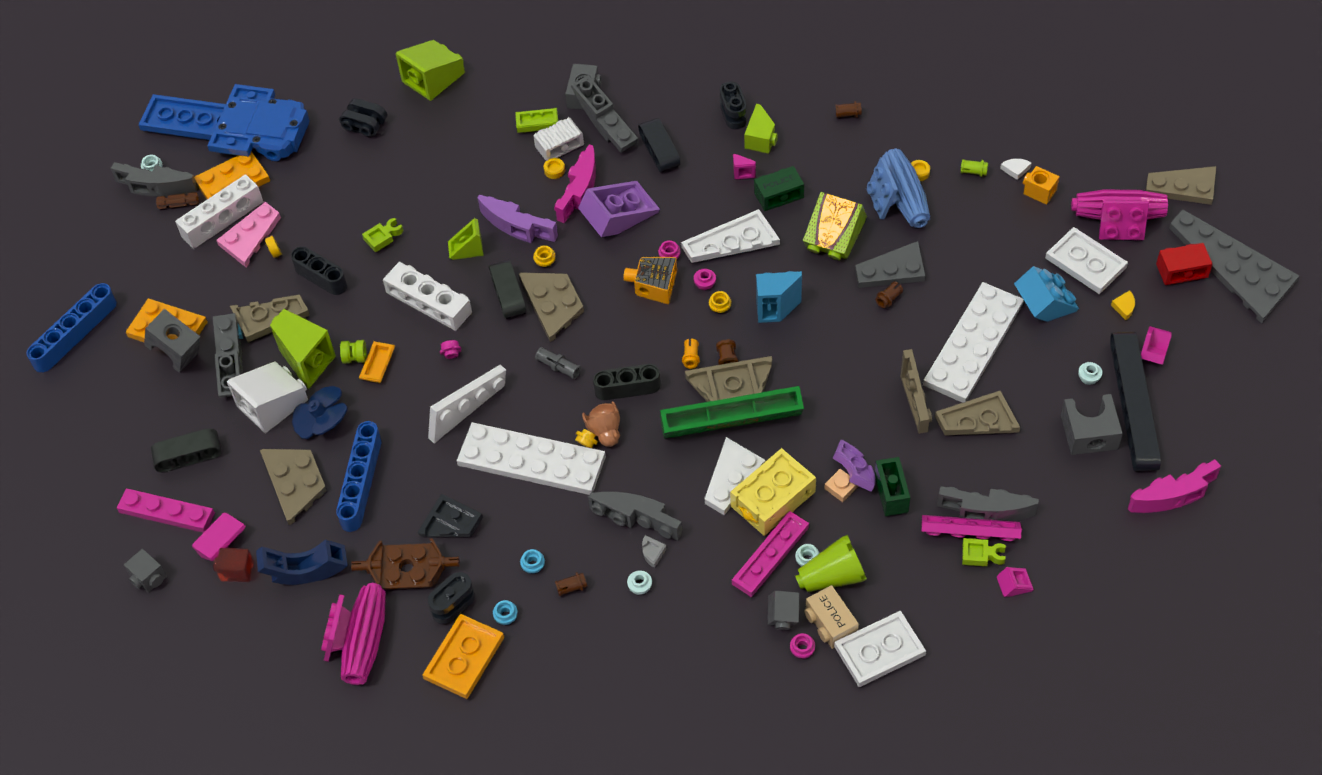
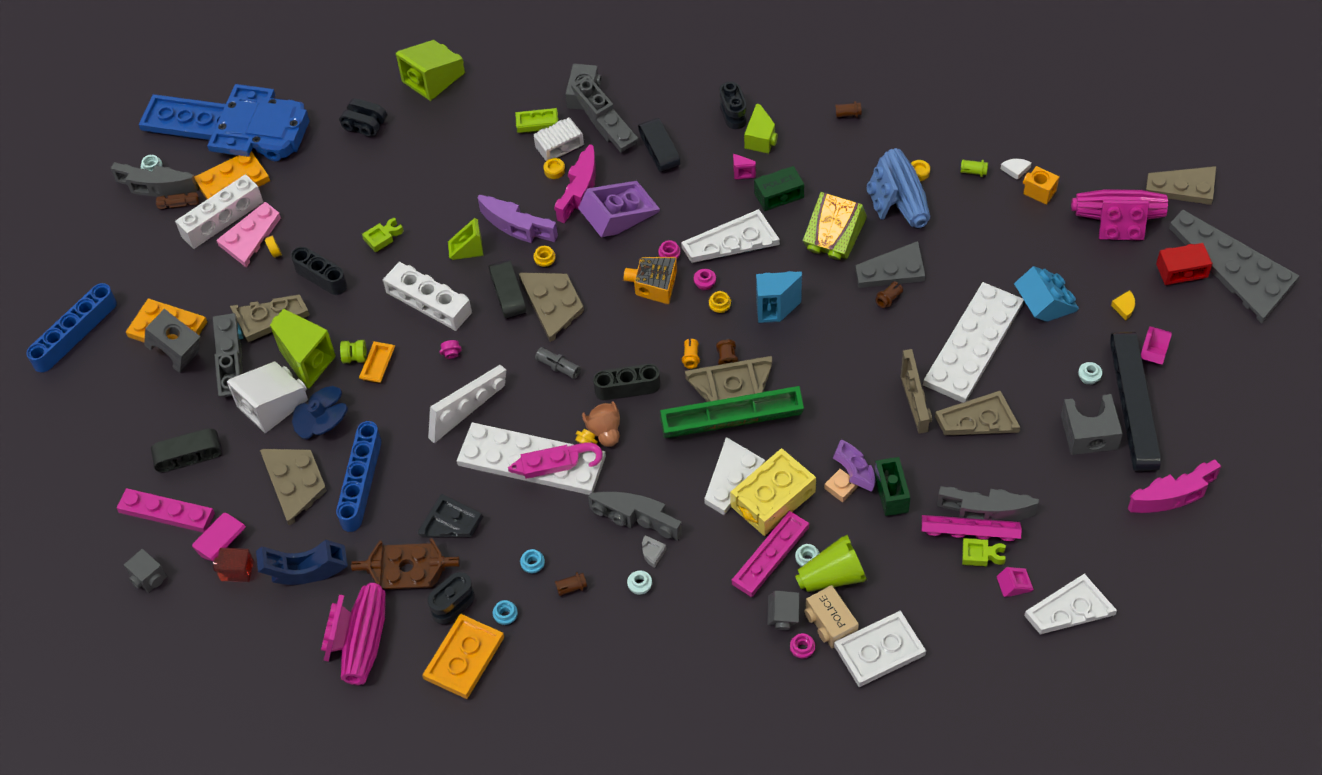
white plate [1045,227,1128,294] -> none
none -> dark pink plate [508,442,603,479]
none -> white wing [1024,574,1117,634]

